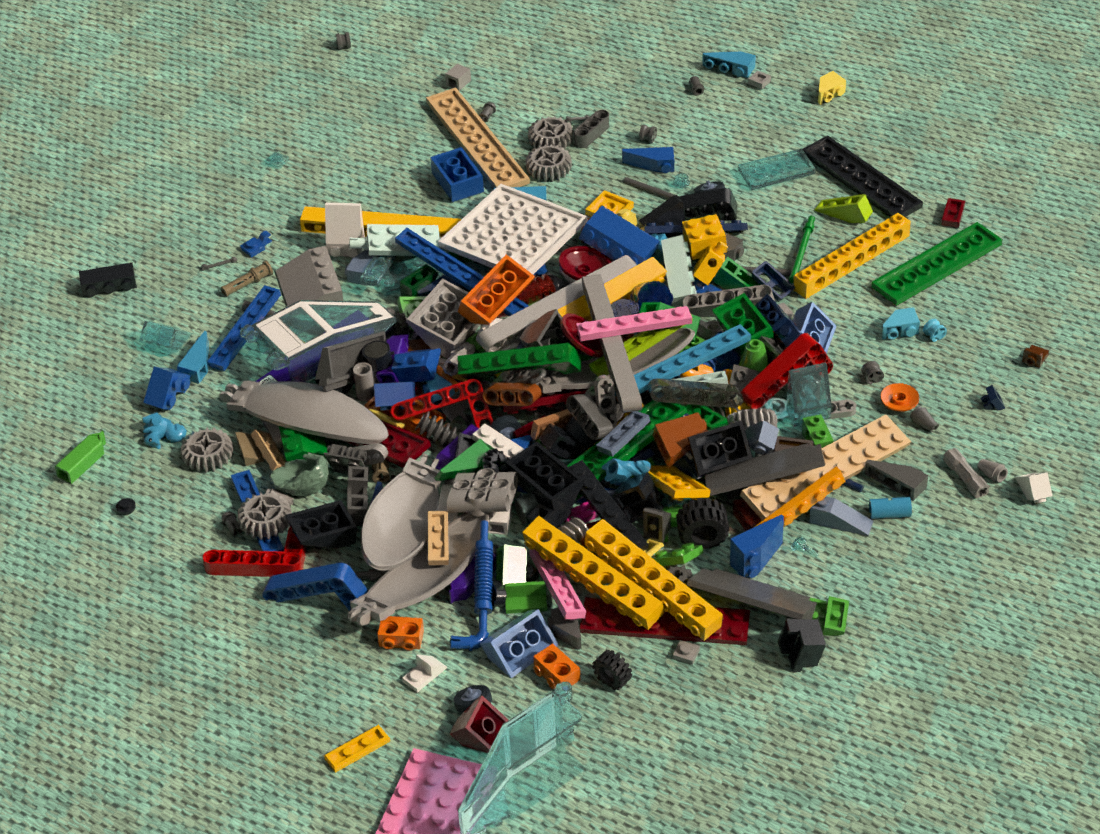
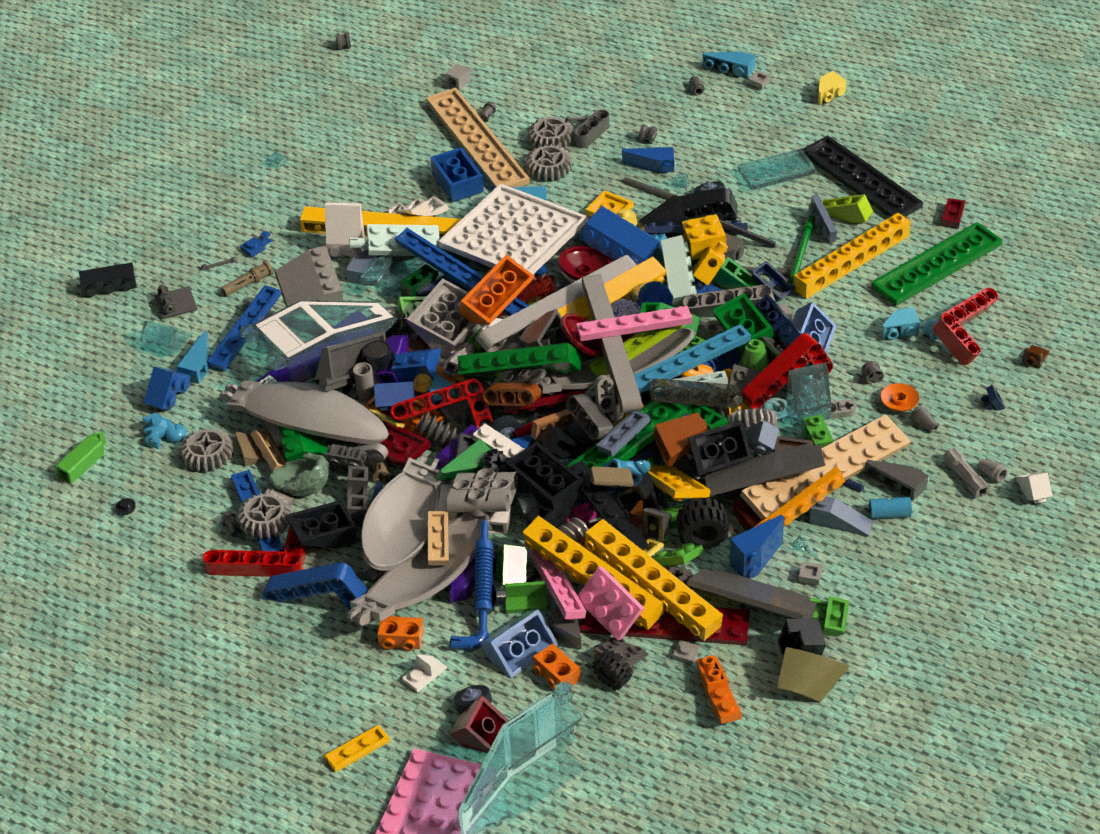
none -> dark grey hinge [154,285,198,319]
none -> white slope [386,195,449,216]
none -> clear yellow plate [413,374,432,392]
none -> bright pink plate [578,566,645,640]
none -> dark tan slope [590,466,634,487]
none -> dark grey hinge [593,637,649,674]
none -> reddish brown slope [630,500,643,536]
none -> orange slope [695,655,742,724]
none -> black bar [719,219,776,248]
none -> olive slope [777,647,849,702]
none -> light grey plate [798,562,823,585]
none -> sand blue plate [809,194,837,243]
none -> red beam [932,287,999,365]

